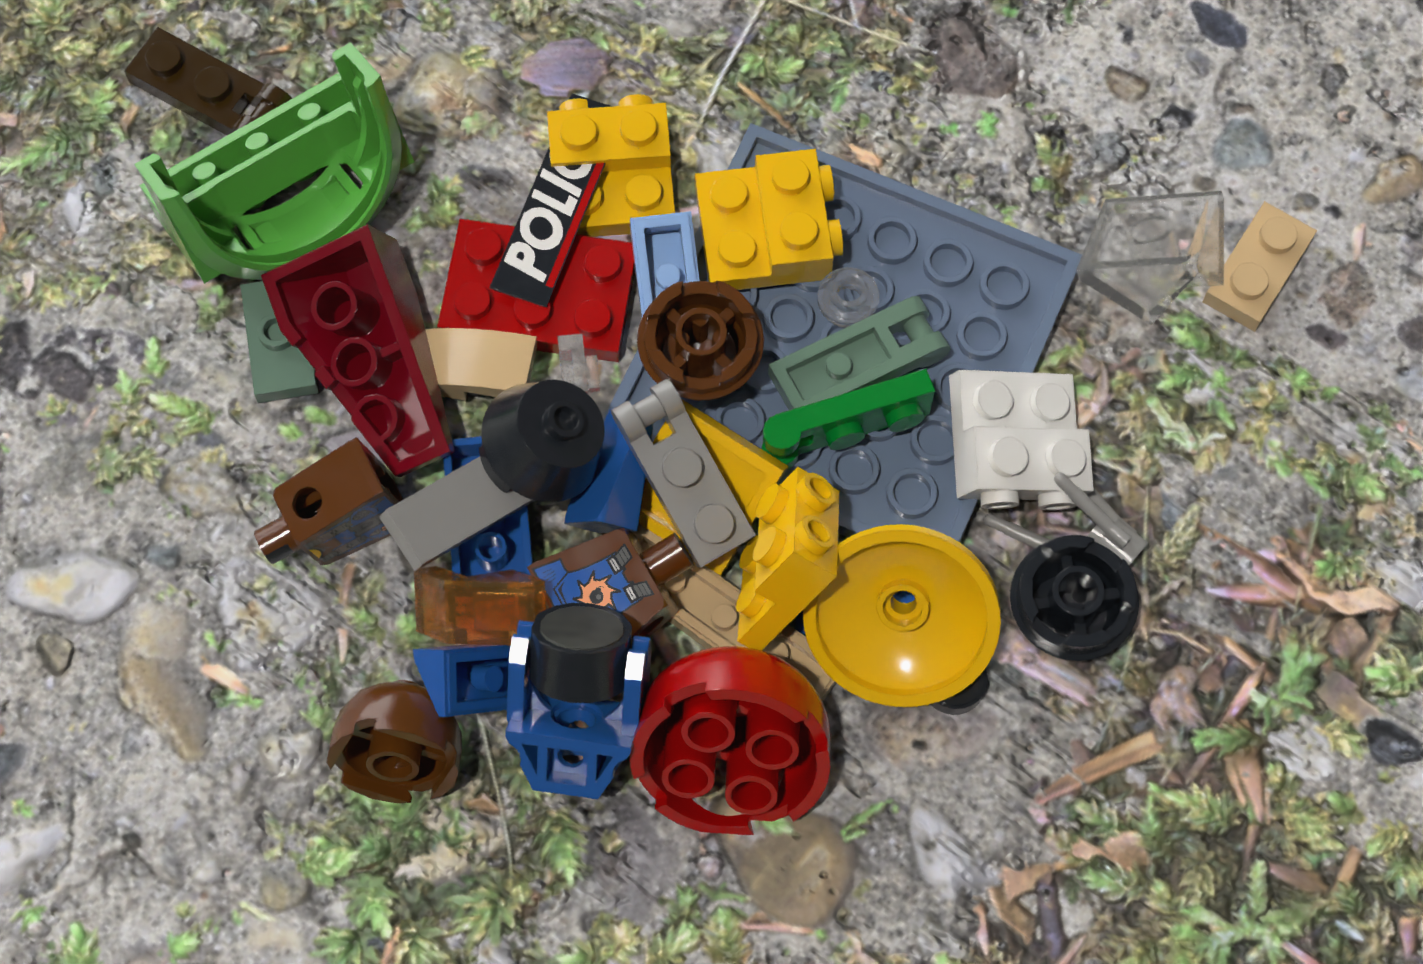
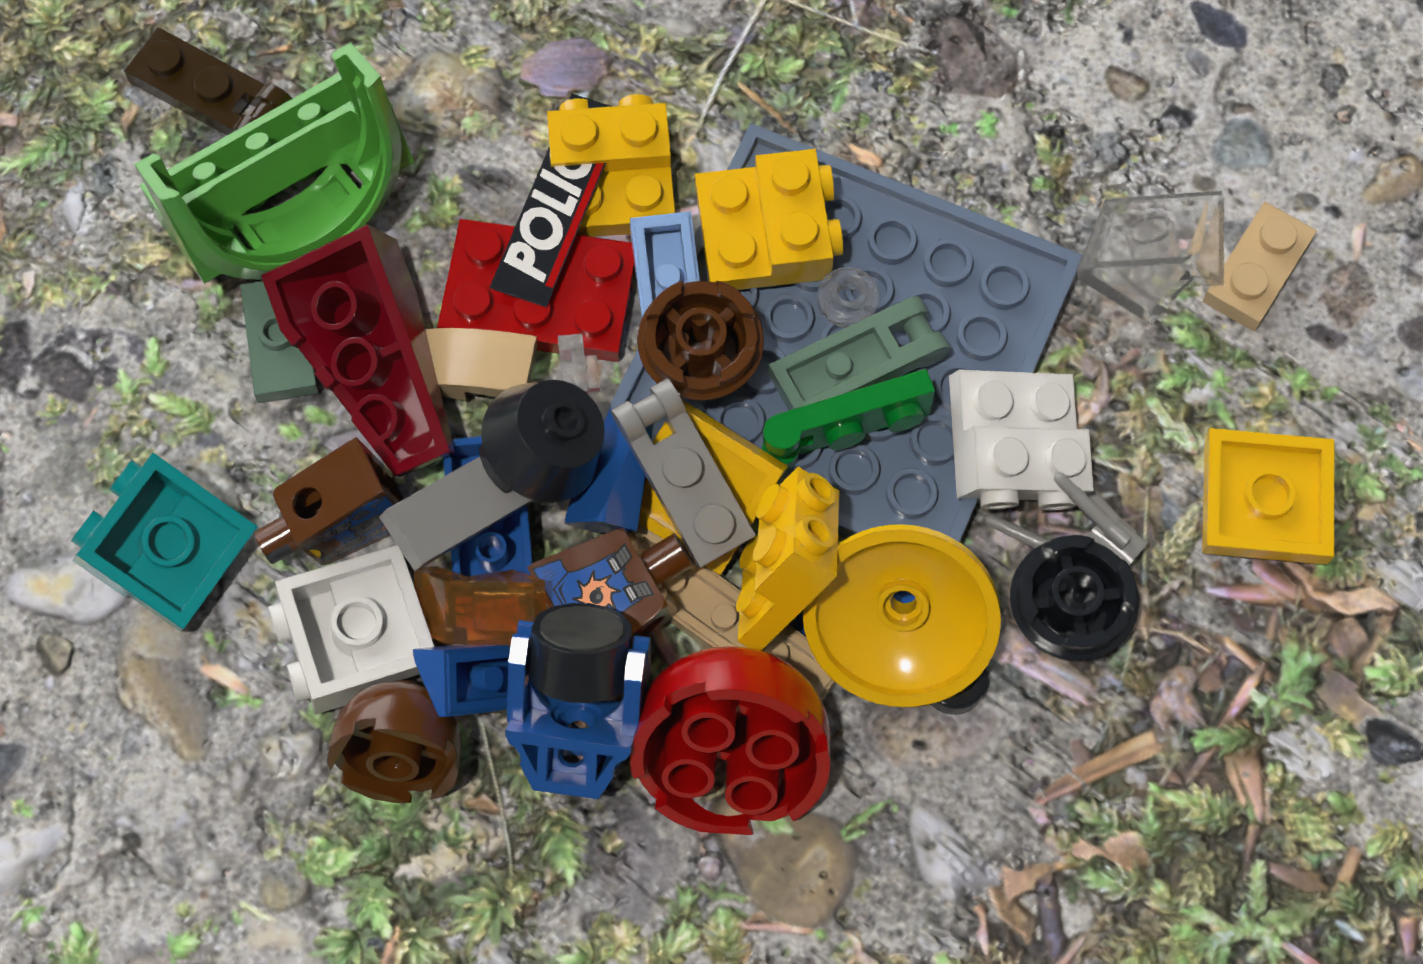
none -> teal plate [71,452,258,632]
none -> white plate [268,545,434,715]
none -> yellow plate [1202,428,1334,565]

